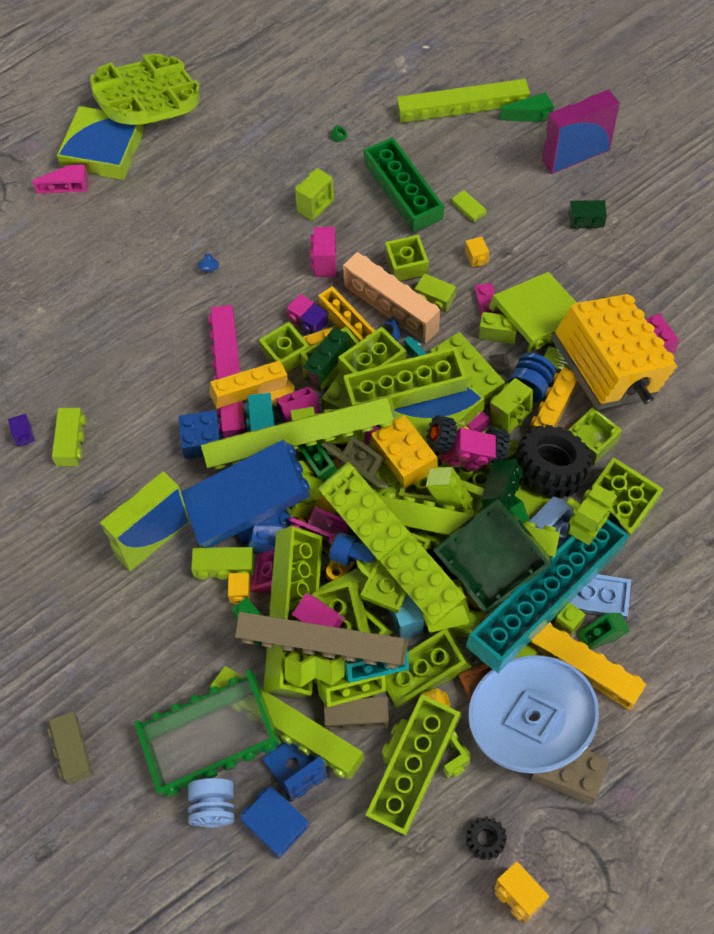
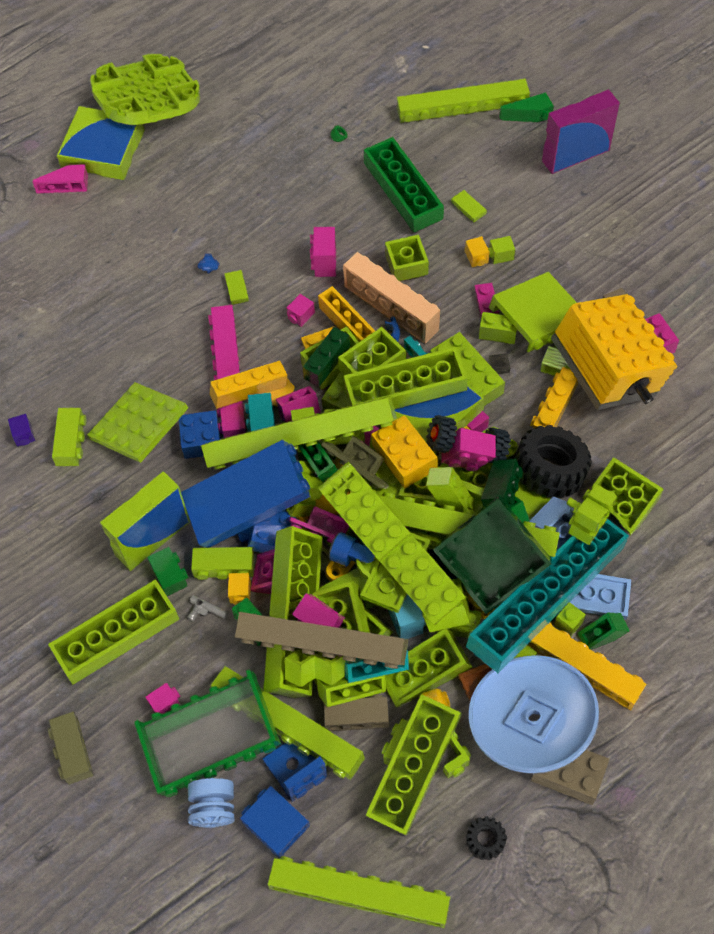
lime brick [259,322,310,373] -> none
lime container [295,168,334,221] -> none
dark purple brick [300,303,328,334] -> none
lime brick [414,273,456,312] -> none
lime brick [490,378,533,434] -> none
yellow brick [494,861,549,923] -> none
blue wheel [508,353,556,402] -> none
dark green brick [568,200,607,229] -> none
lime container [569,407,622,465] -> none
none -> lime brick [48,579,179,685]
none -> lime plate [87,382,188,463]
none -> dark pink brick [146,683,181,714]
none -> green brick [147,547,189,597]
none -> light grey hose [187,595,228,622]
none -> lime tile [224,270,249,305]
none -> lime brick [268,856,450,928]
none -> lime brick [488,236,515,264]

